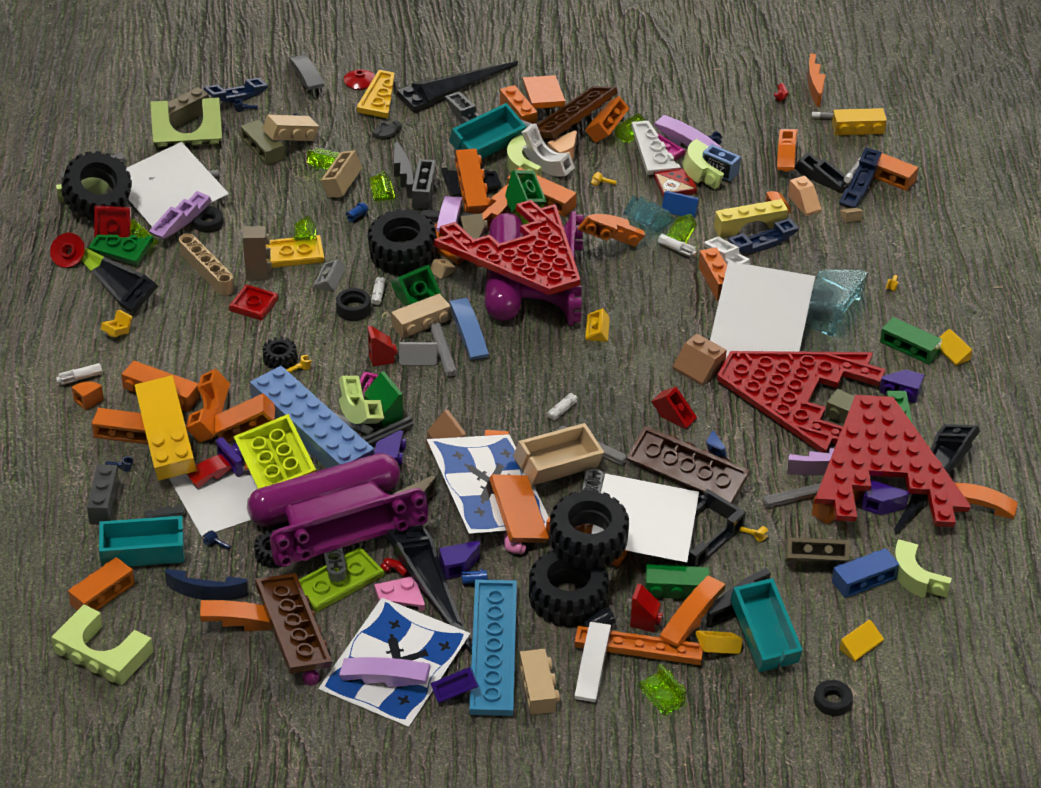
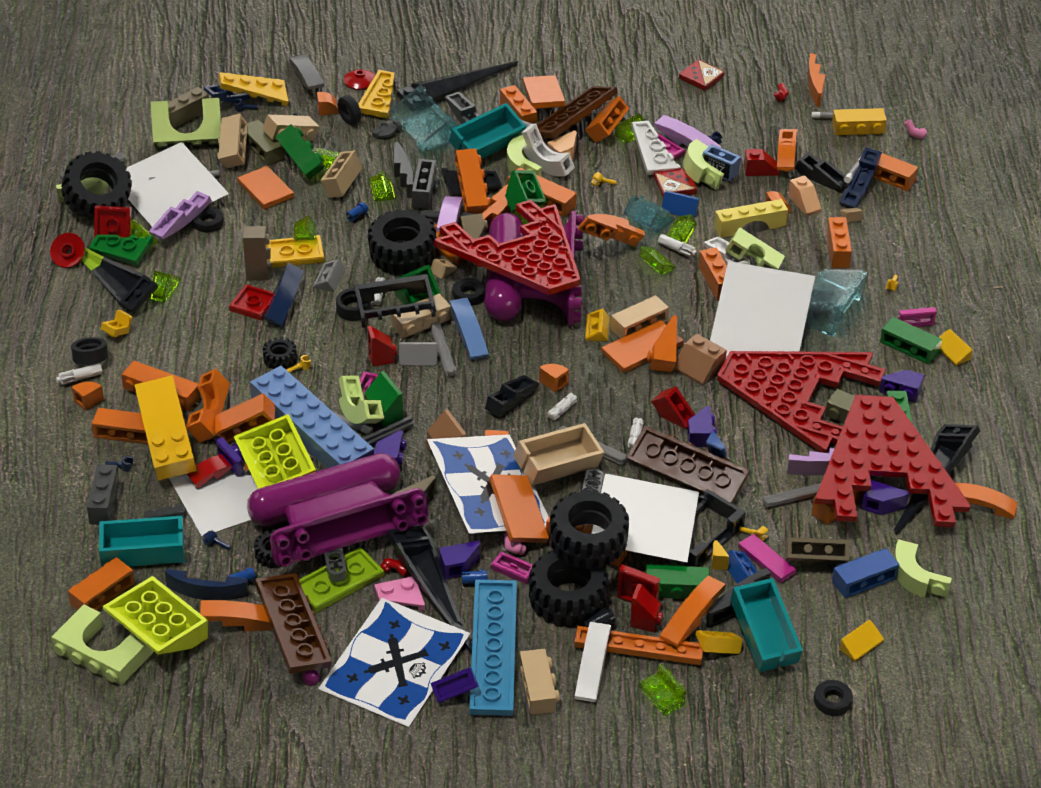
tan beam [179,234,234,296] -> none
lavender slope [339,657,431,687] -> none
dark blue slope [728,218,799,253] -> none
none -> black tyre [71,337,108,365]
none -> neon yellow slope [103,576,208,655]
none -> clear neon green slope [149,270,181,302]
none -> tan brick [217,114,248,169]
none -> yellow wing [218,72,289,107]
none -> blue pin [228,567,256,583]
none -> orange tile [237,166,294,209]
none -> dark blue slope [264,262,304,328]
none -> green brick [275,124,325,180]
none -> orange brick [317,92,339,116]
none -> black tyre [337,95,361,125]
none -> black hinge [354,274,436,328]
none -> clear light blue windscreen [389,84,458,152]
none -> black tyre [452,278,485,305]
none -> black slope [485,375,539,417]
none -> dark pink tile [491,551,532,584]
none -> orange brick [539,364,569,392]
none -> orange tile [601,320,684,373]
none -> tan brick [610,295,669,338]
none -> red tile [617,564,660,603]
none -> white axle [628,418,643,449]
none -> clear neon green slope [639,246,676,275]
none -> orange slope [647,315,677,372]
none -> red tile [679,59,725,91]
none -> dark purple slope [687,406,716,447]
none -> yellow slope [712,540,729,570]
none -> yellowish green arch [725,227,785,270]
none -> blue slope [727,550,758,584]
none -> dark pink tile [738,534,796,583]
none -> red slope [744,149,780,176]
none -> orange brick [826,217,852,268]
none -> dark pink tile [898,307,937,327]
none -> bright pink arm [904,119,927,139]

